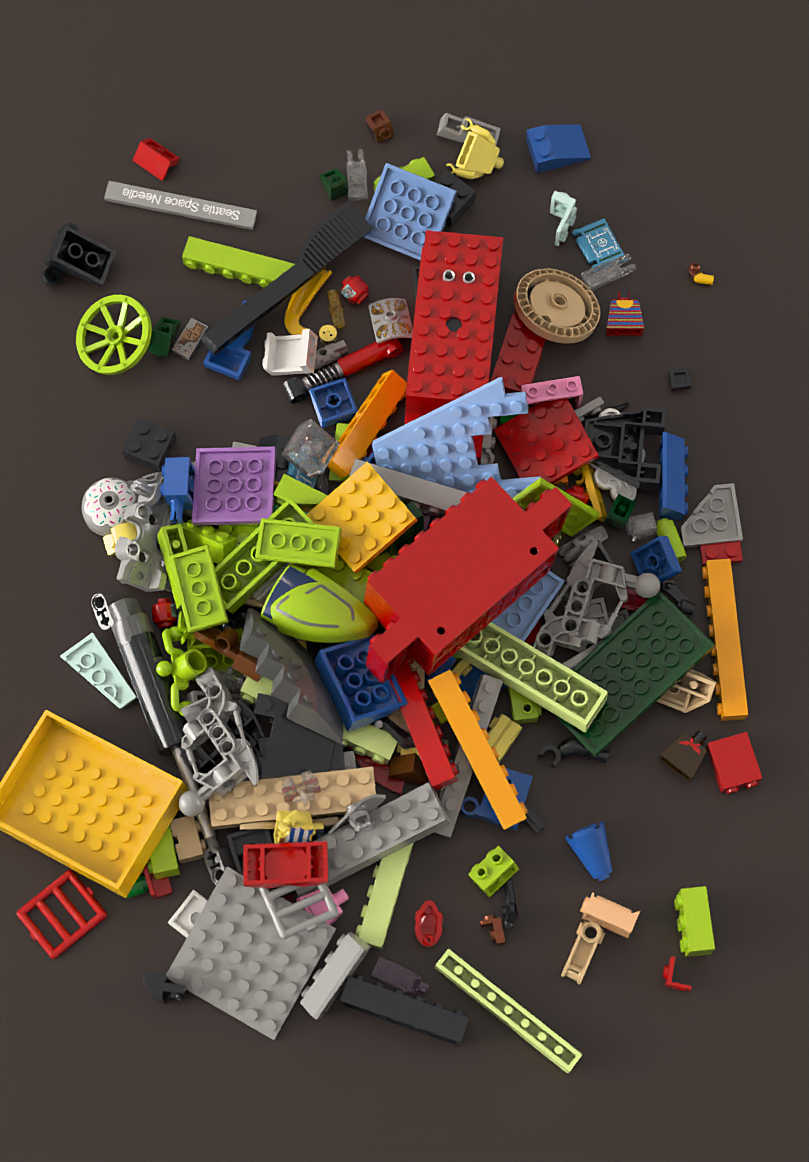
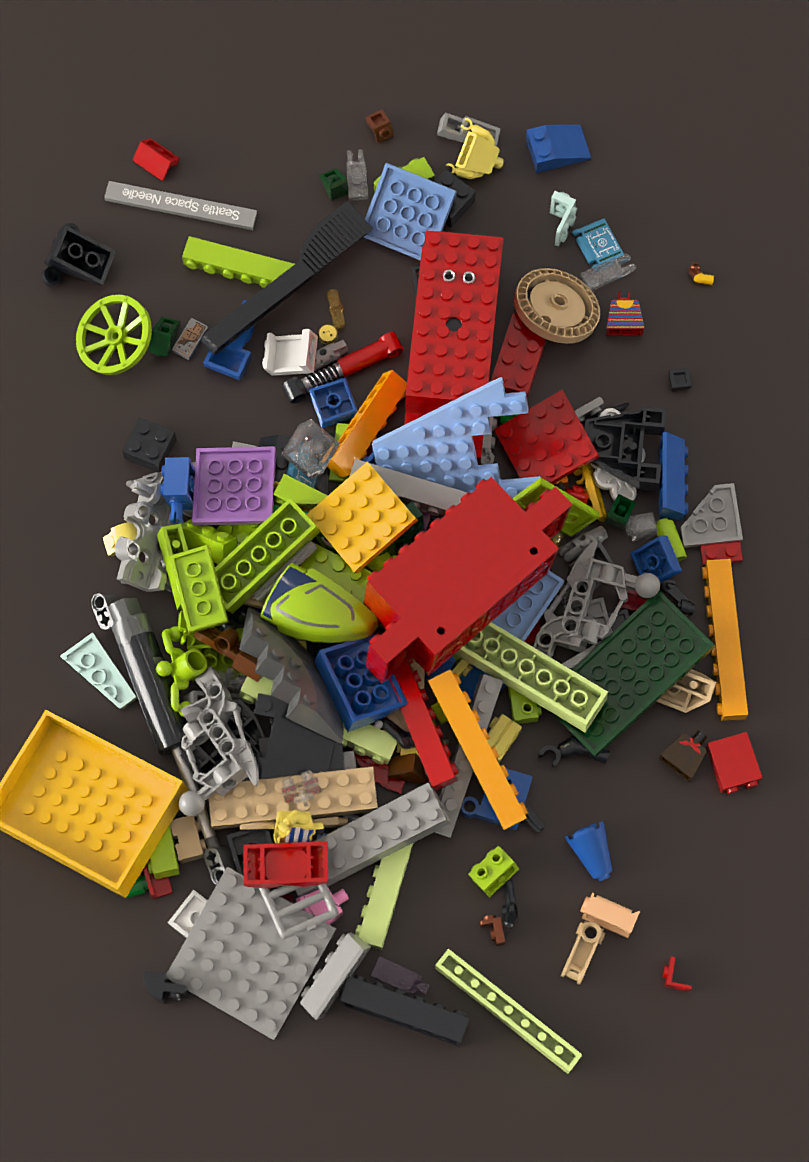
red bar [17,870,107,959] -> none
cylinder [81,477,139,536] -> none
red head [151,598,178,628] -> none
lime tile [255,518,342,568] -> none
yellow animal [285,269,332,335] -> none
light grey shield [328,794,386,834] -> none
red head [341,276,369,305] -> none
light grey shield [368,298,413,344] -> none
red arm [414,900,443,947] -> none
bright pink window [521,376,583,410] -> none
lime brick [674,886,715,957] -> none

